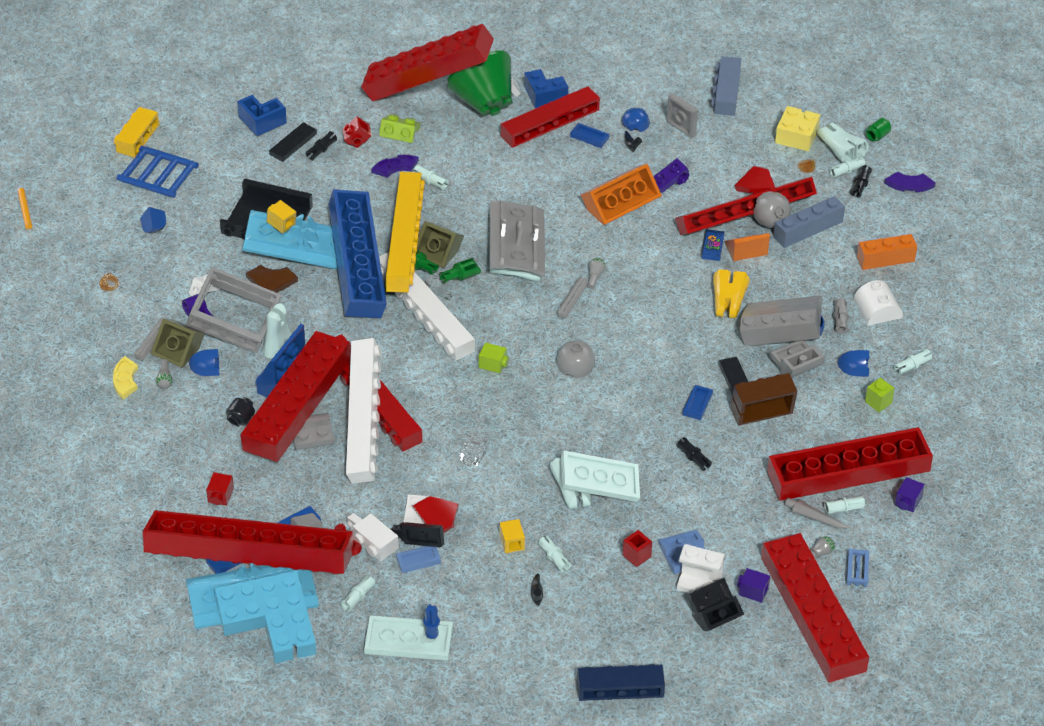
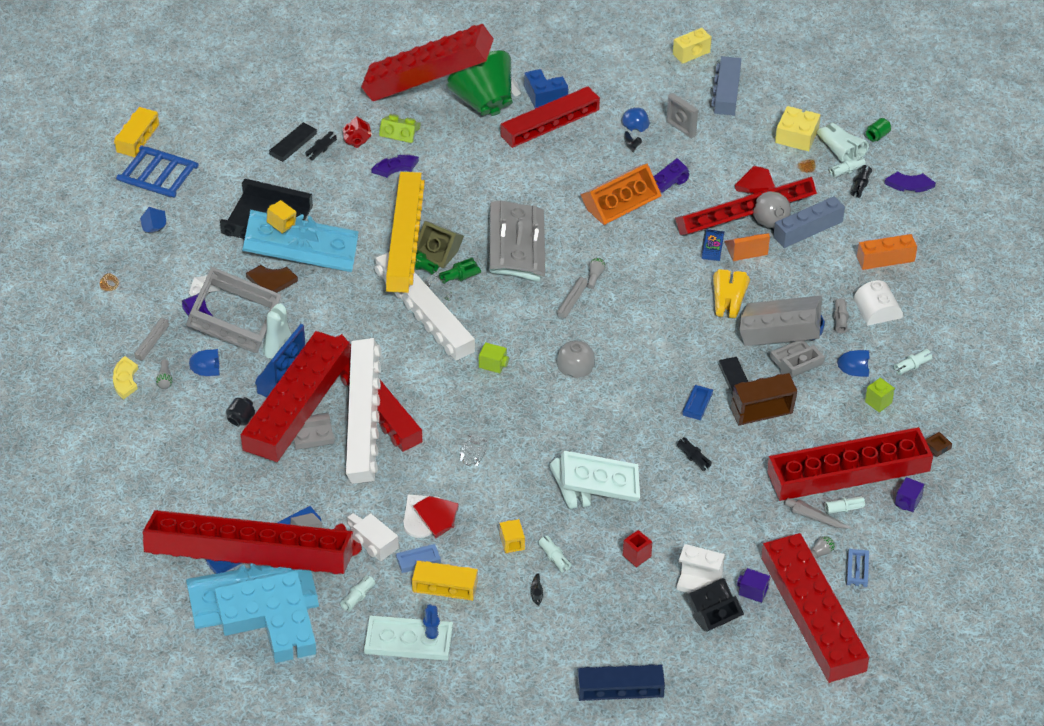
light orange bar [17,188,33,229] -> none
olive slope [150,318,205,368] -> none
red brick [206,472,234,506] -> none
blue brick [237,95,287,136] -> none
blue brick [328,189,387,318] -> none
black hinge [390,522,444,547] -> none
light aqua pin [413,165,449,190] -> none
blue tile [570,123,610,148] -> none
medium blue slope [659,530,705,574] -> none
none -> yellow brick [412,560,478,601]
none -> light yellow brick [673,28,712,64]
none -> reddish brown plate [925,432,952,457]

